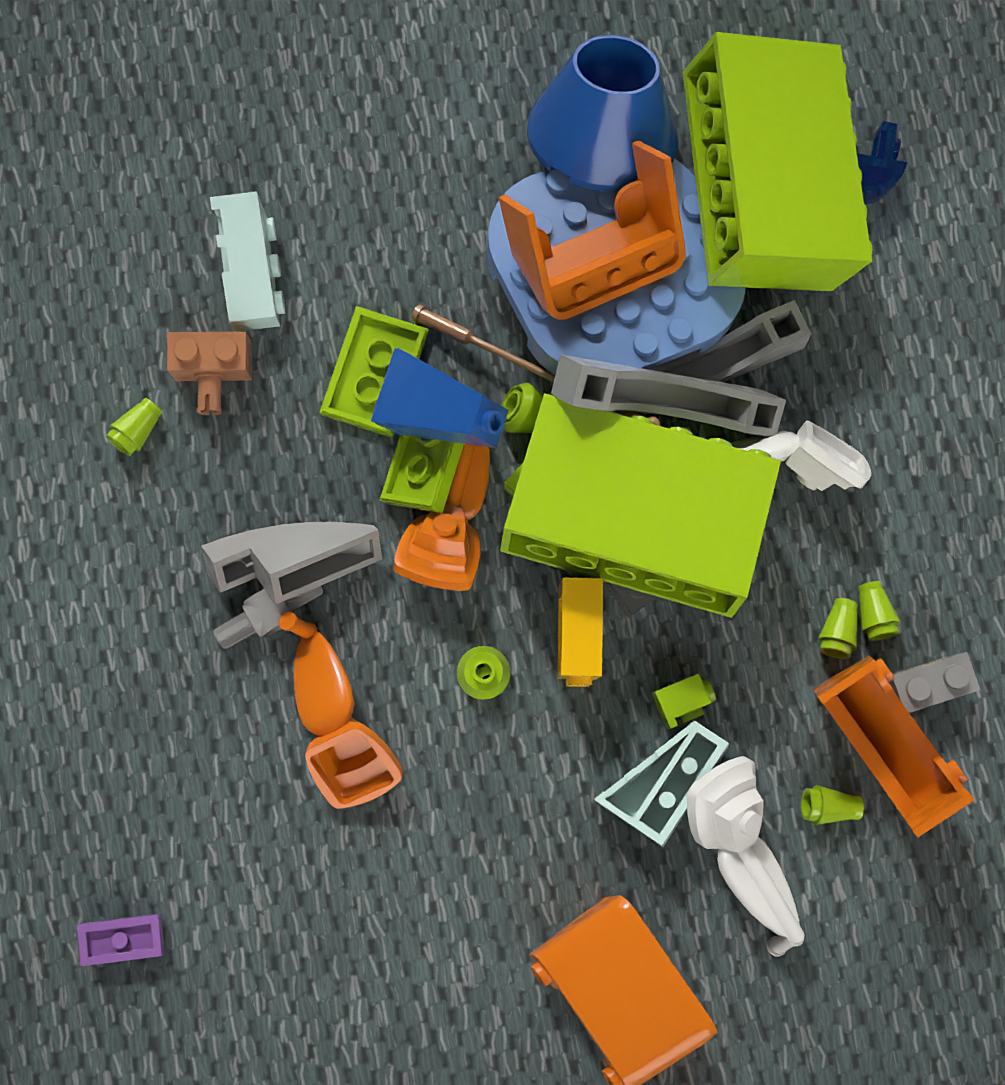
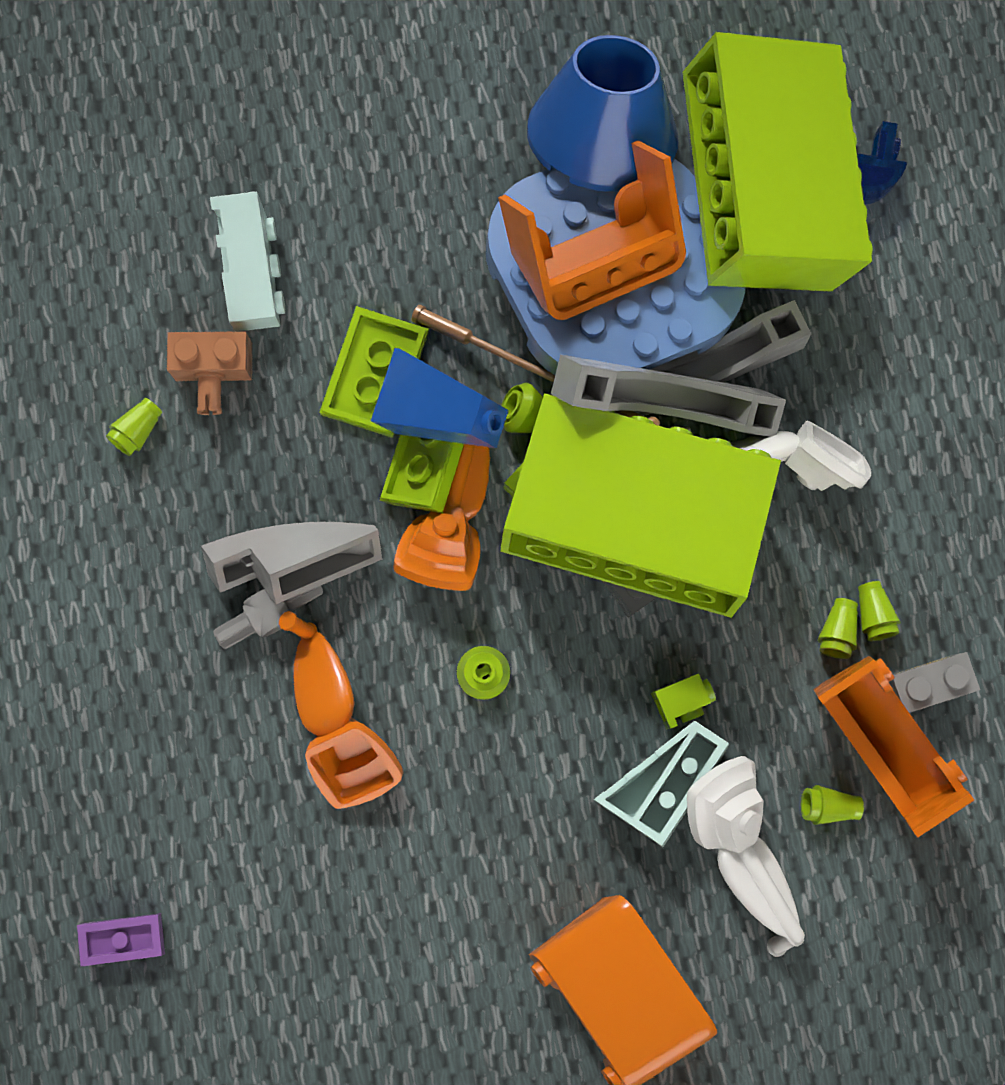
yellow window [557,578,603,687] -> none

